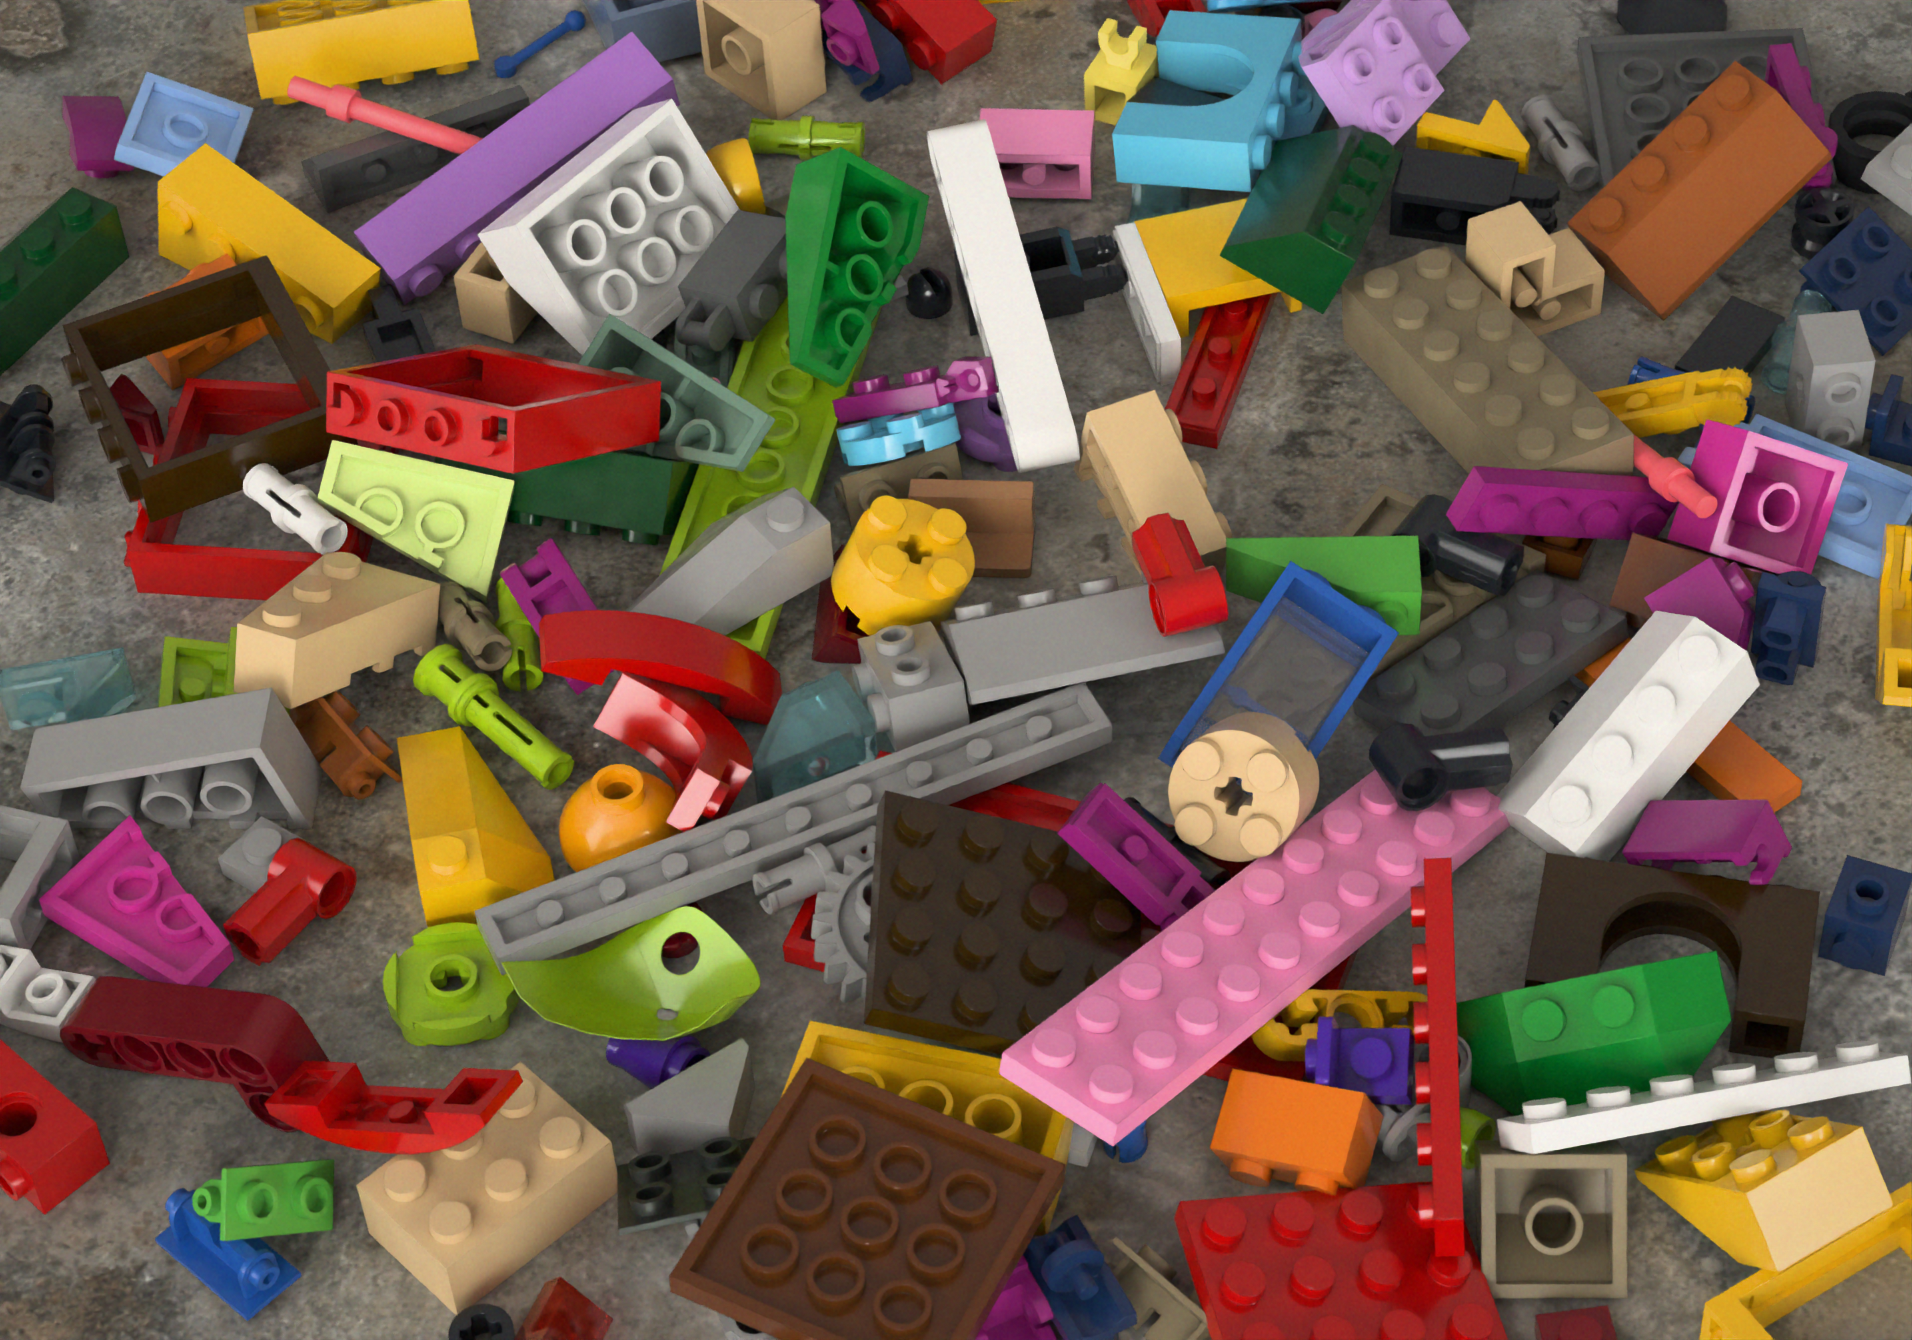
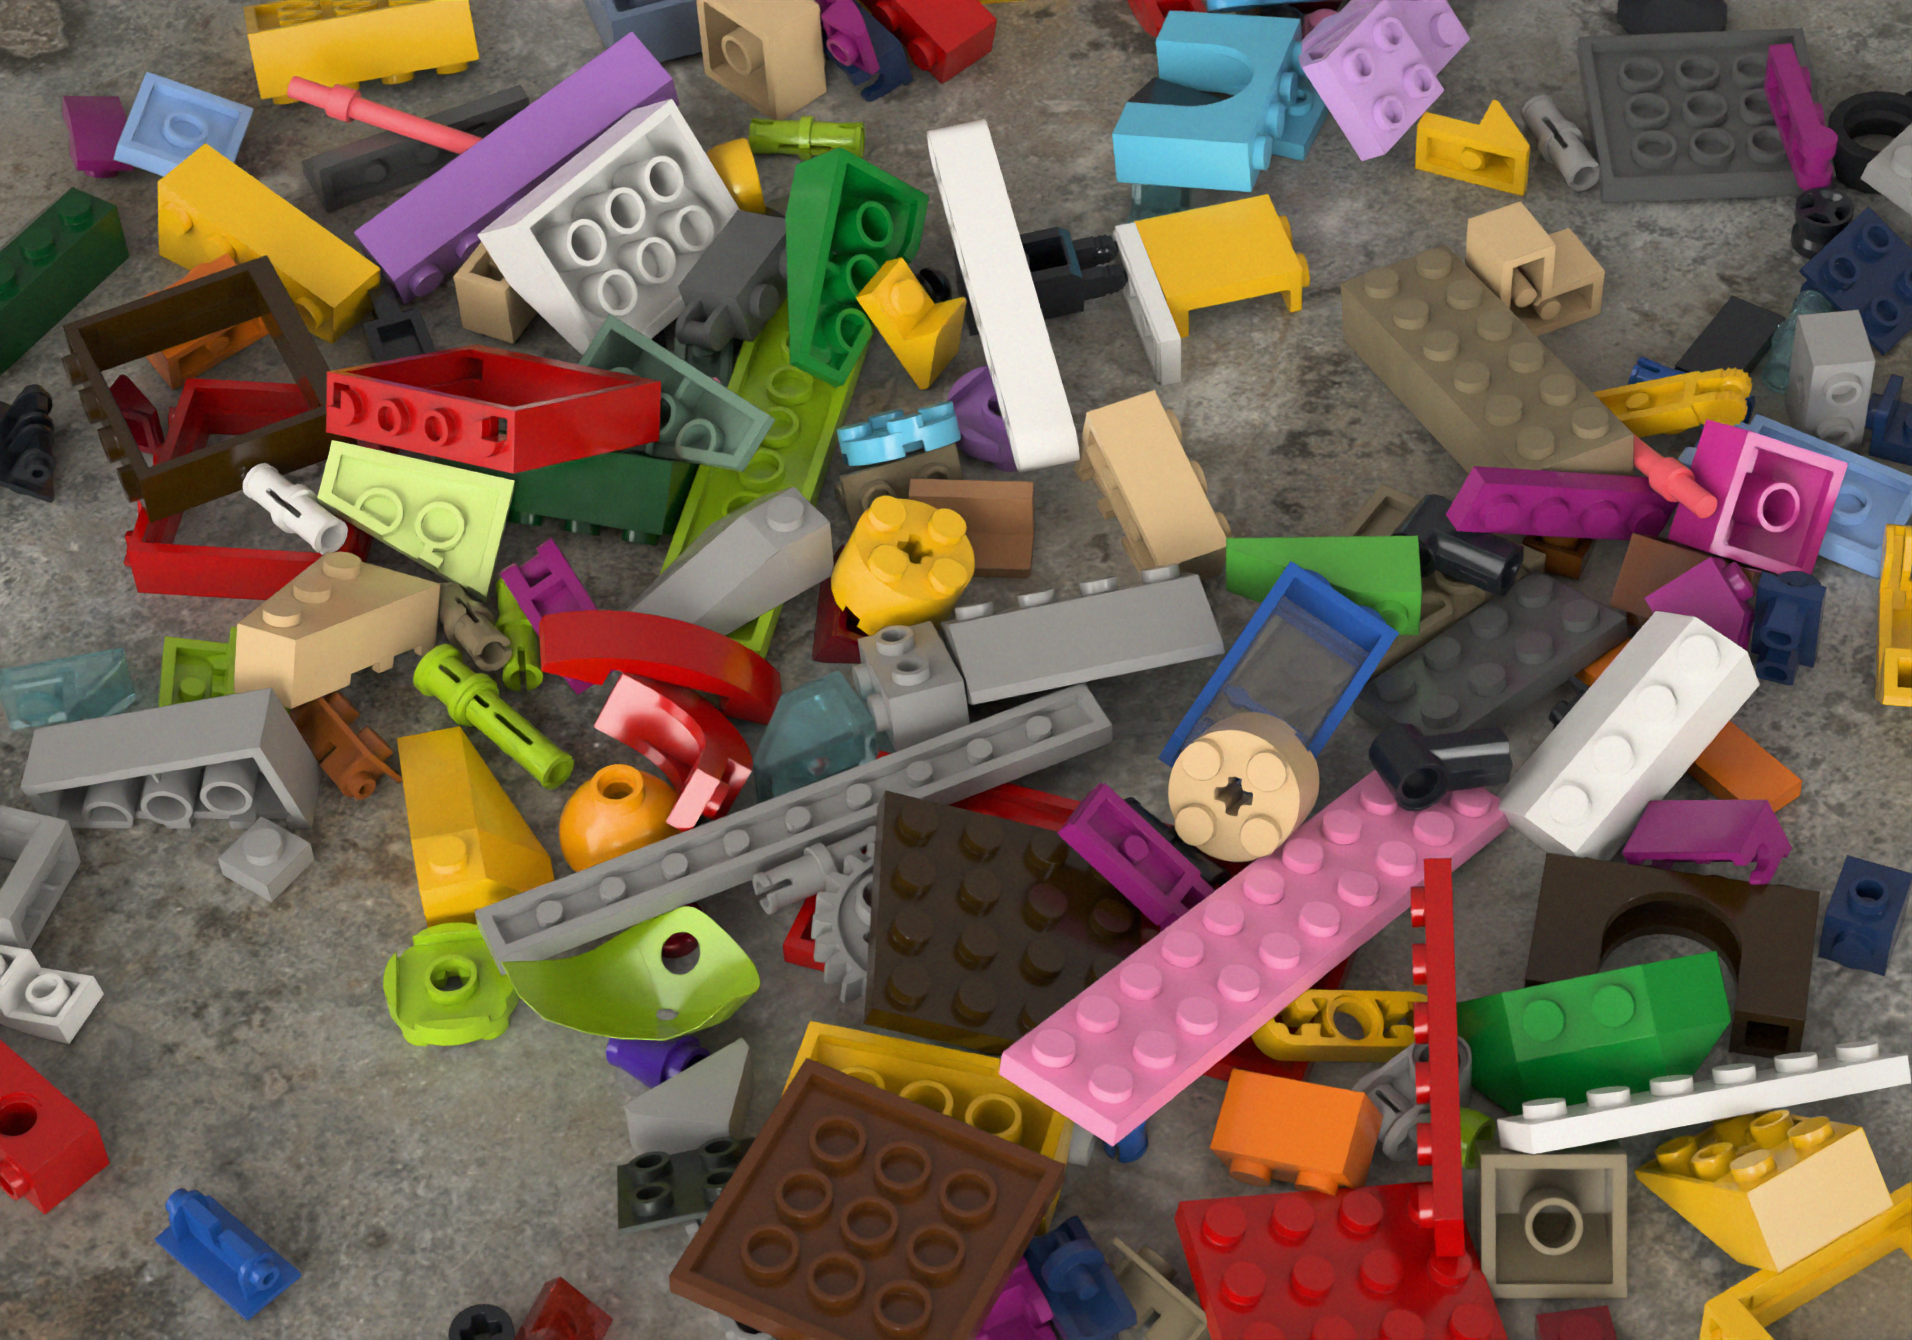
dark pink wing [39,815,235,987] -> none
dark red beam [60,976,330,1133] -> none
bright green hinge [192,1159,334,1241] -> none
red piece [223,837,357,966] -> none
red slope [264,1061,523,1154] -> none
tan brick [357,1061,617,1316] -> none
blue hinge [494,10,586,78] -> none
magenta hinge [832,356,999,423] -> none
bright pink brick [979,108,1096,199] -> none
light yellow brick [1084,18,1159,125] -> none
red piece [1132,513,1228,637] -> none
red tile [1164,292,1278,449] -> none
dark green slope [1219,125,1403,314] -> none
dark purple bracket [1305,1017,1415,1104] -> none
black hinge [1389,146,1560,246] -> none
dark orange slope [1567,61,1832,321] -> none
none -> yellow slope [855,257,966,390]

